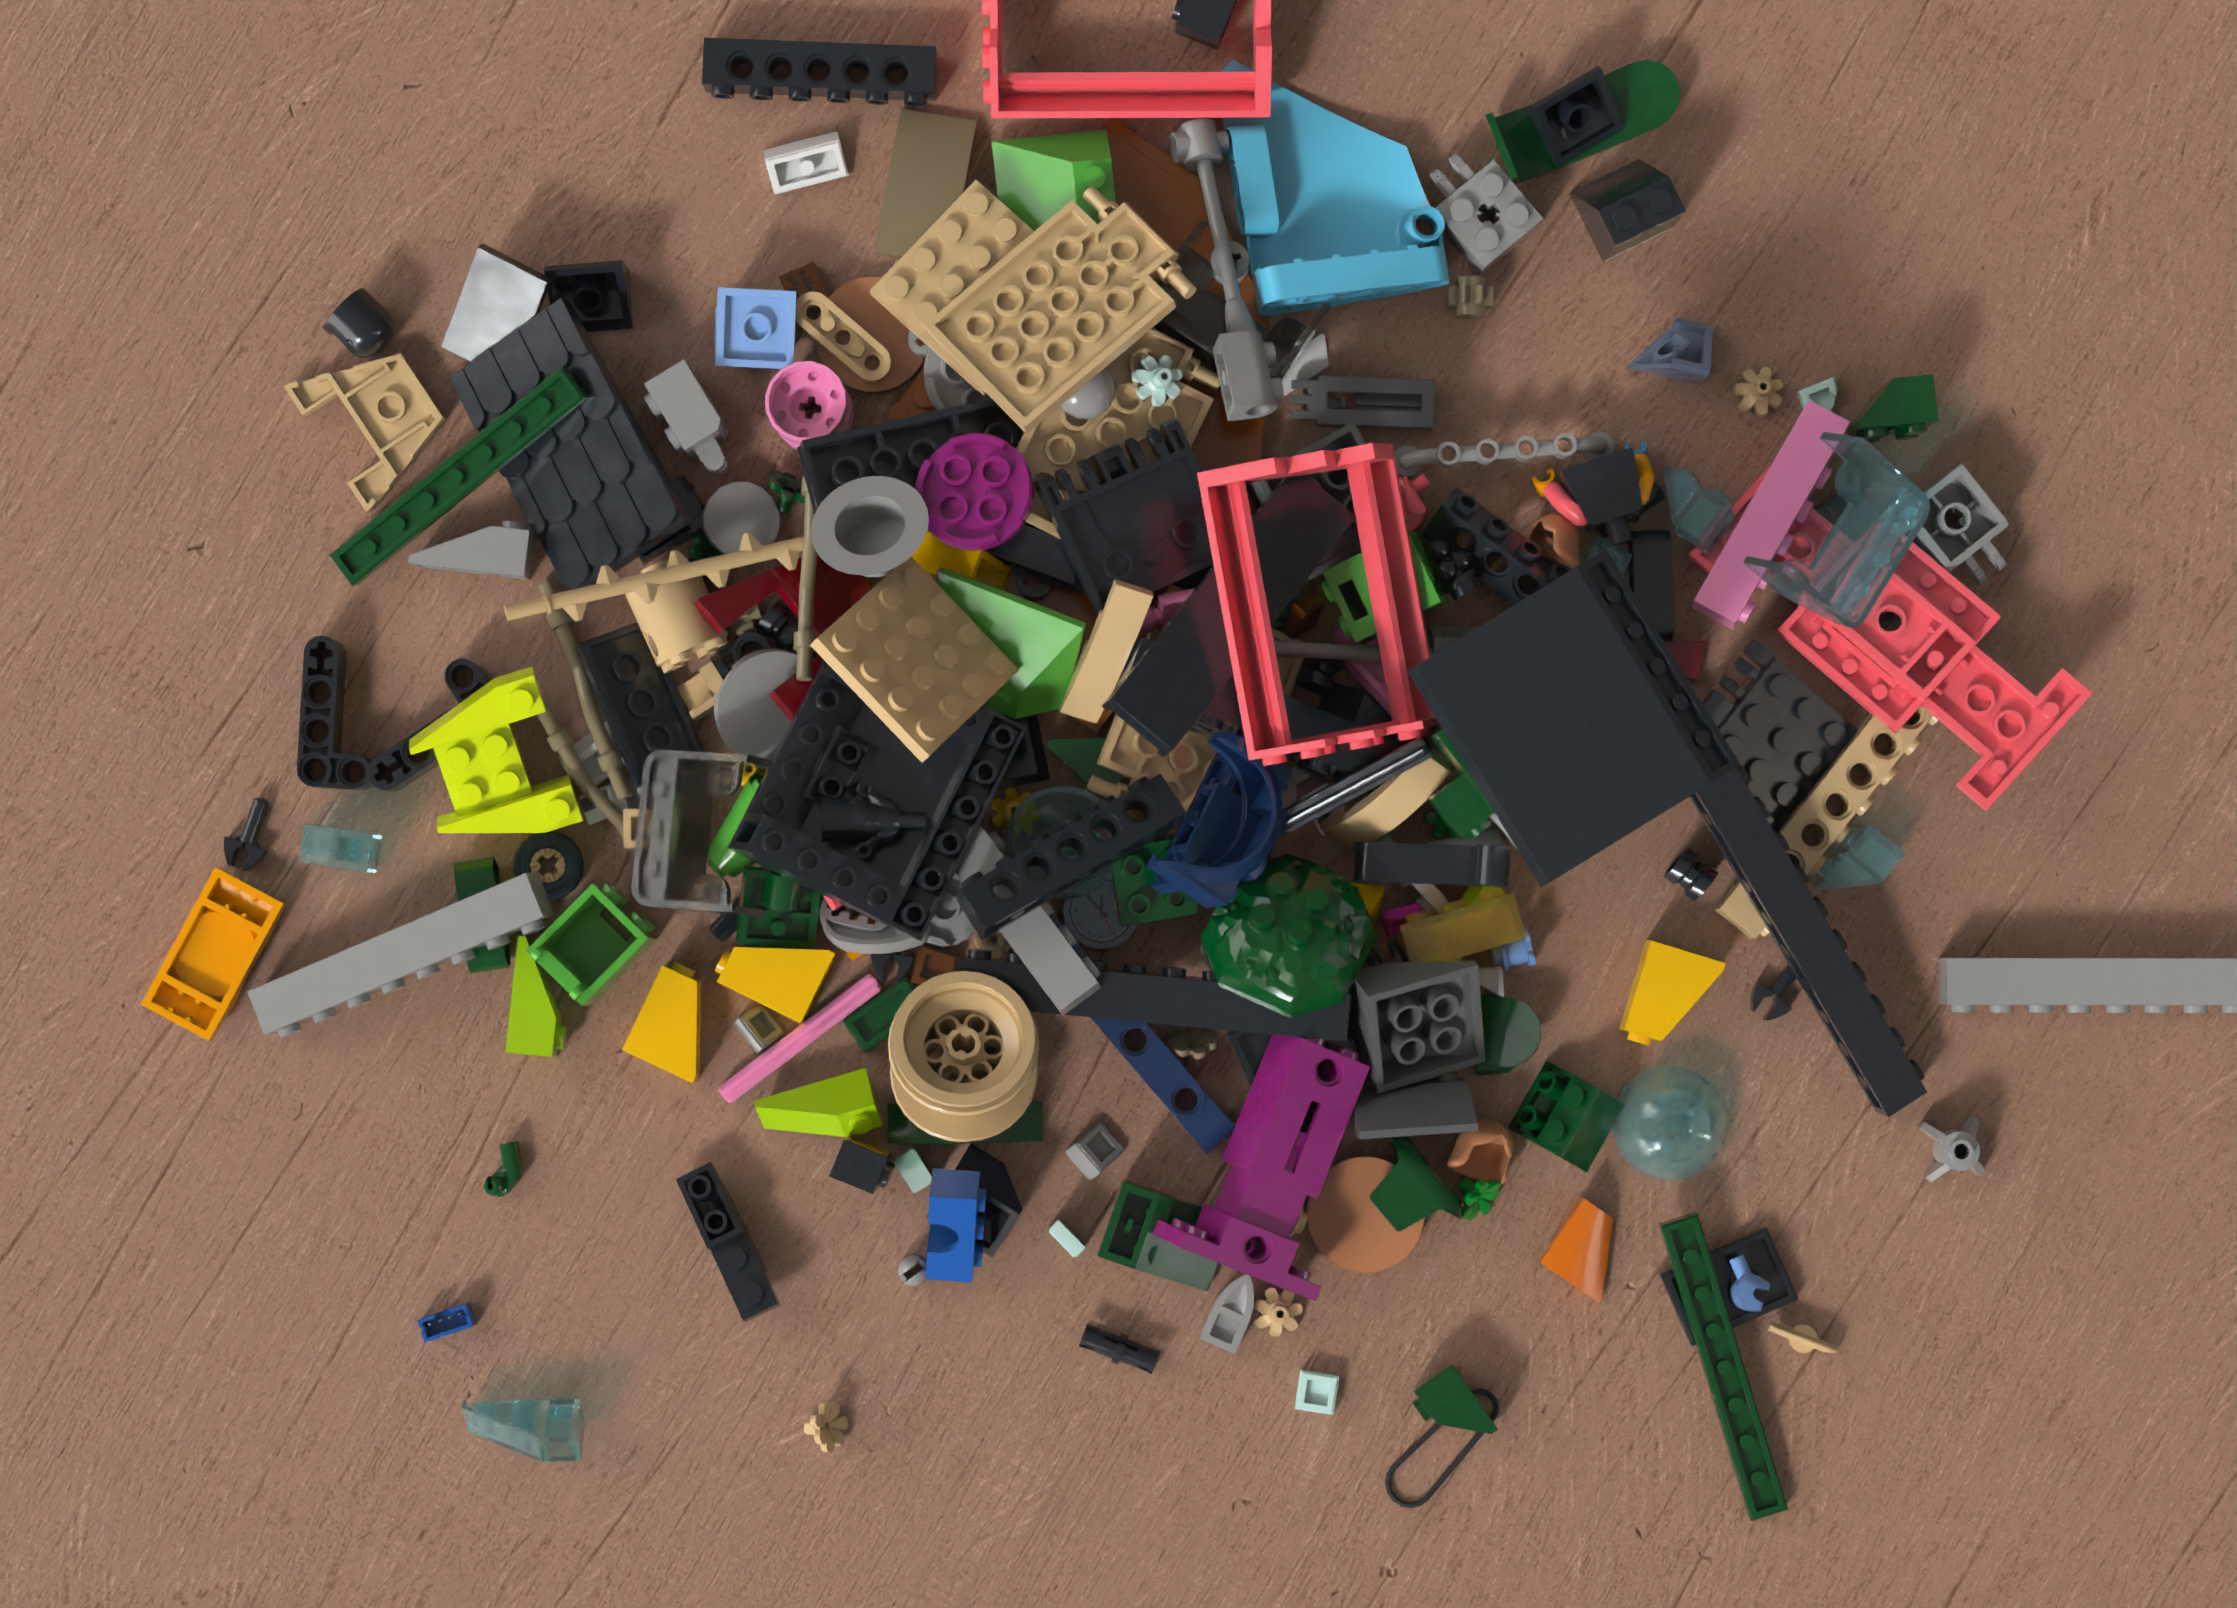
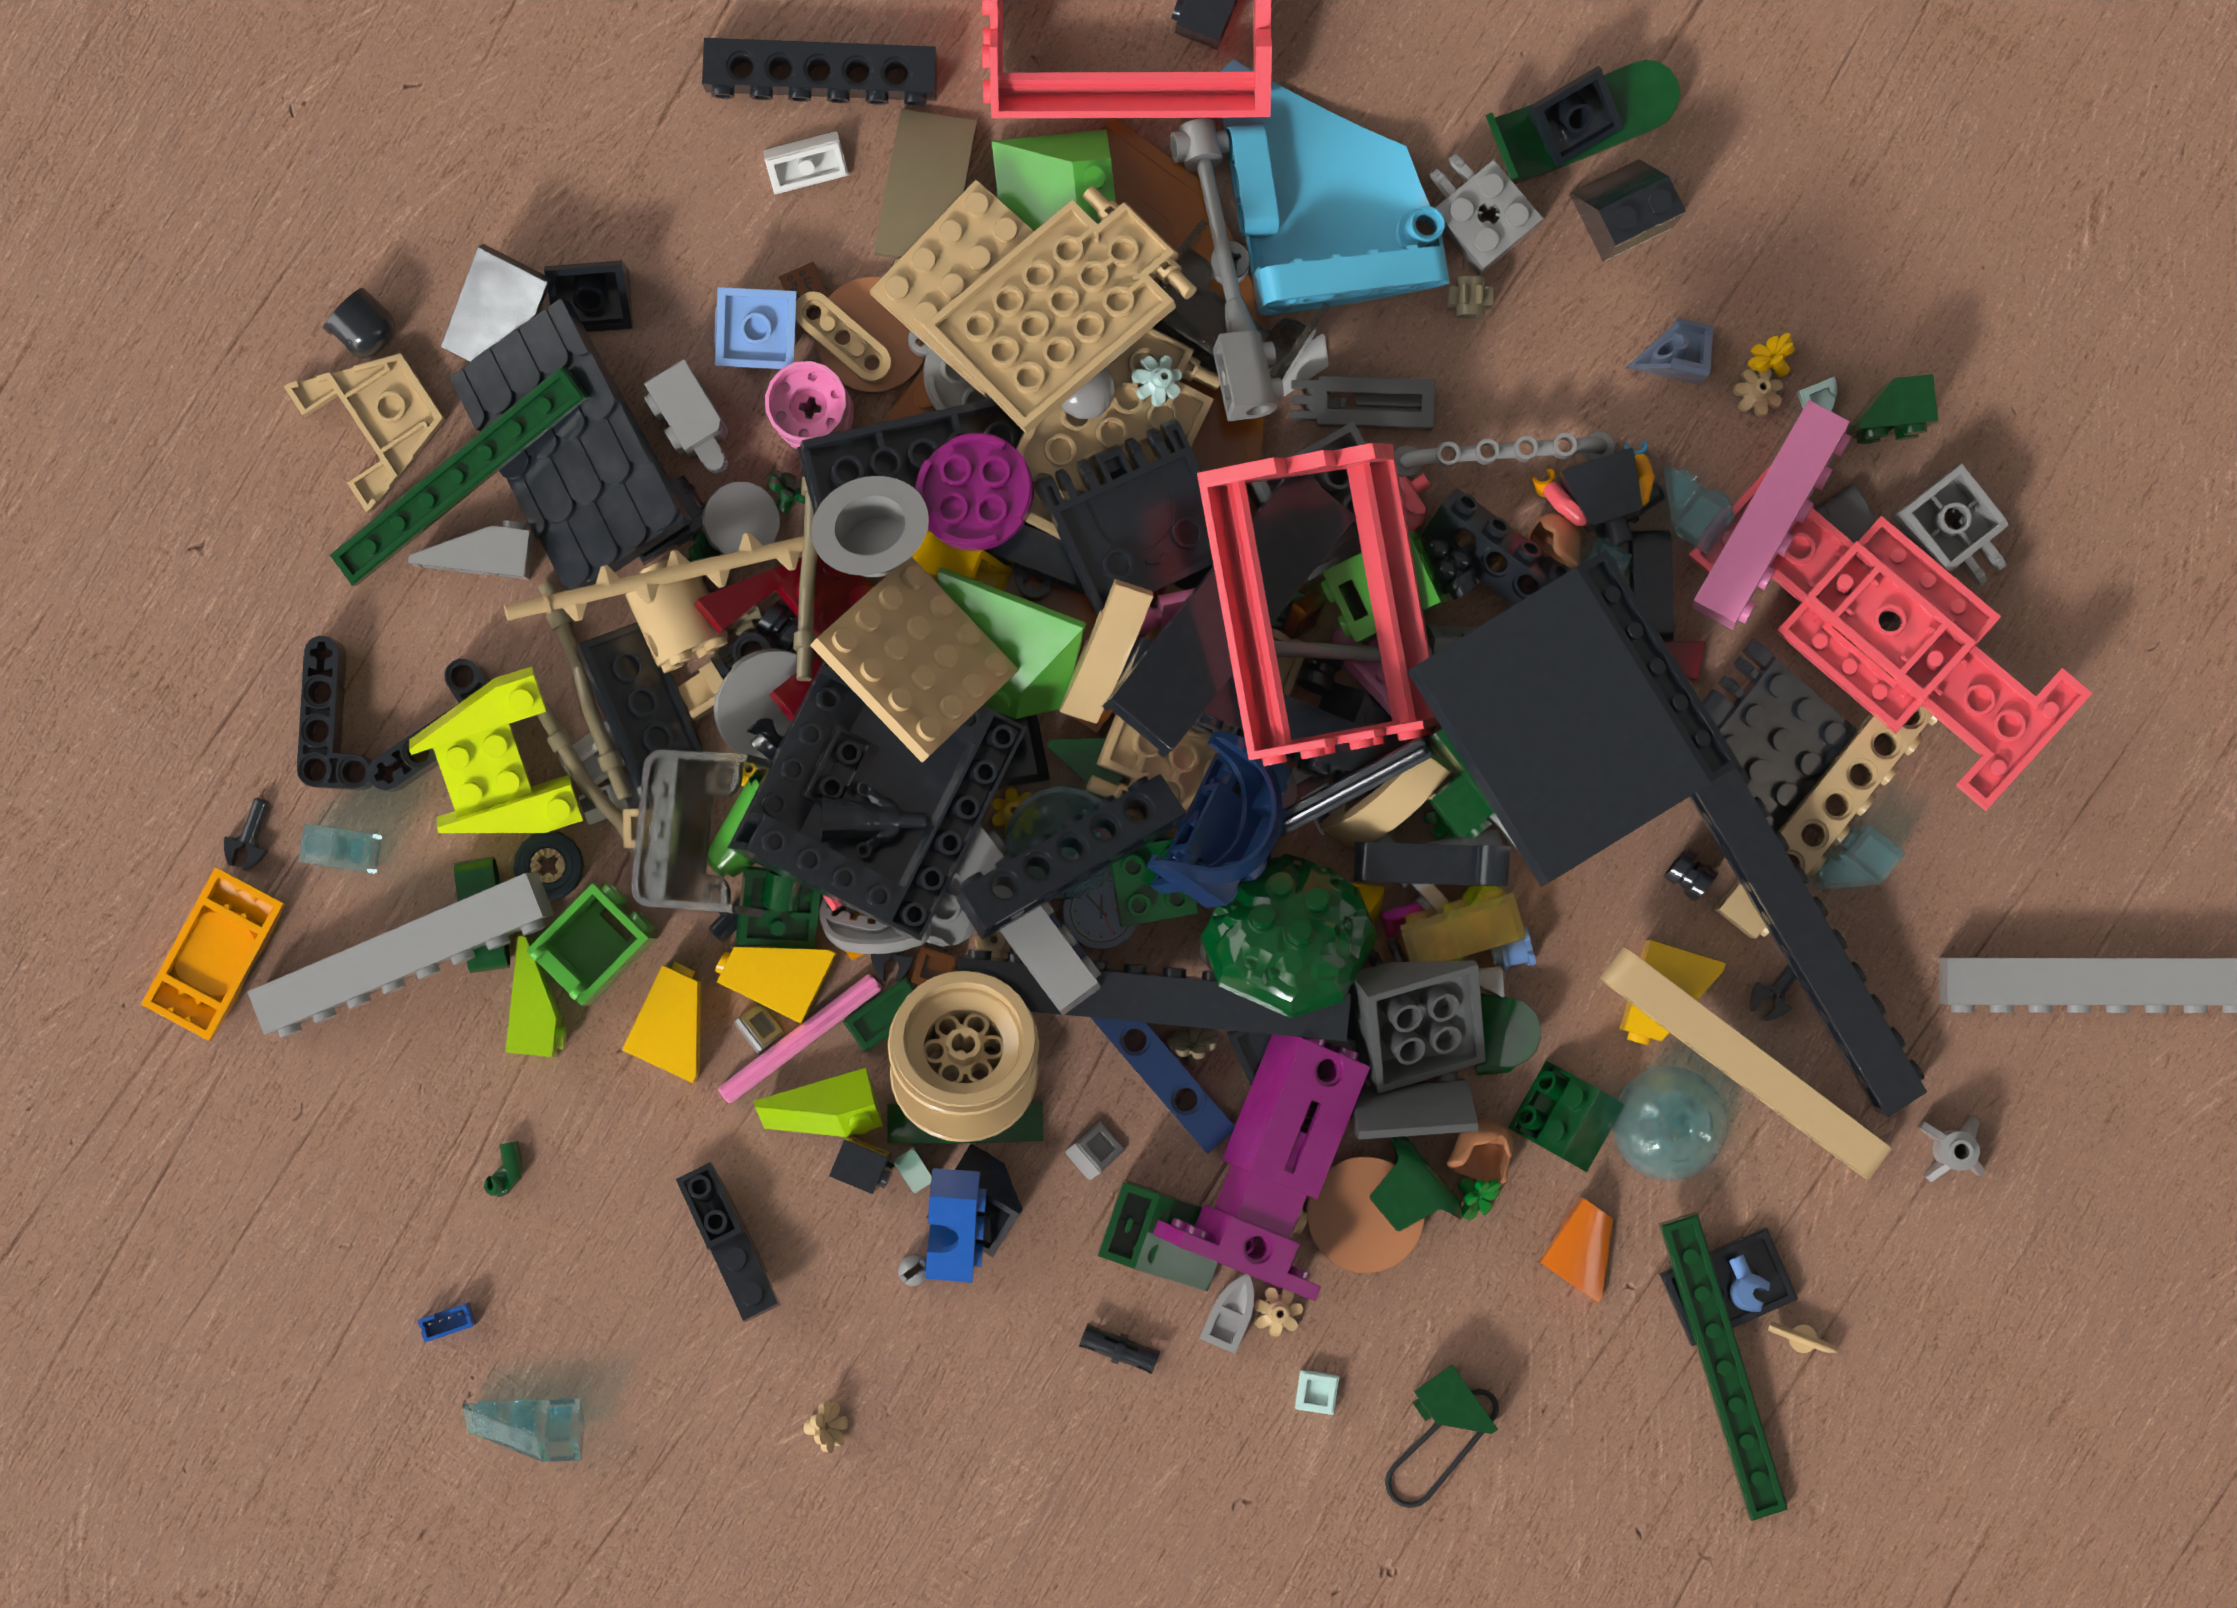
light aqua tile [1049,1217,1086,1257] -> none
clear light blue windscreen [1743,432,1930,627] -> none
none -> black bar [747,718,784,760]
none -> tan beam [1600,947,1892,1181]
none -> yellow plant [1747,333,1795,377]

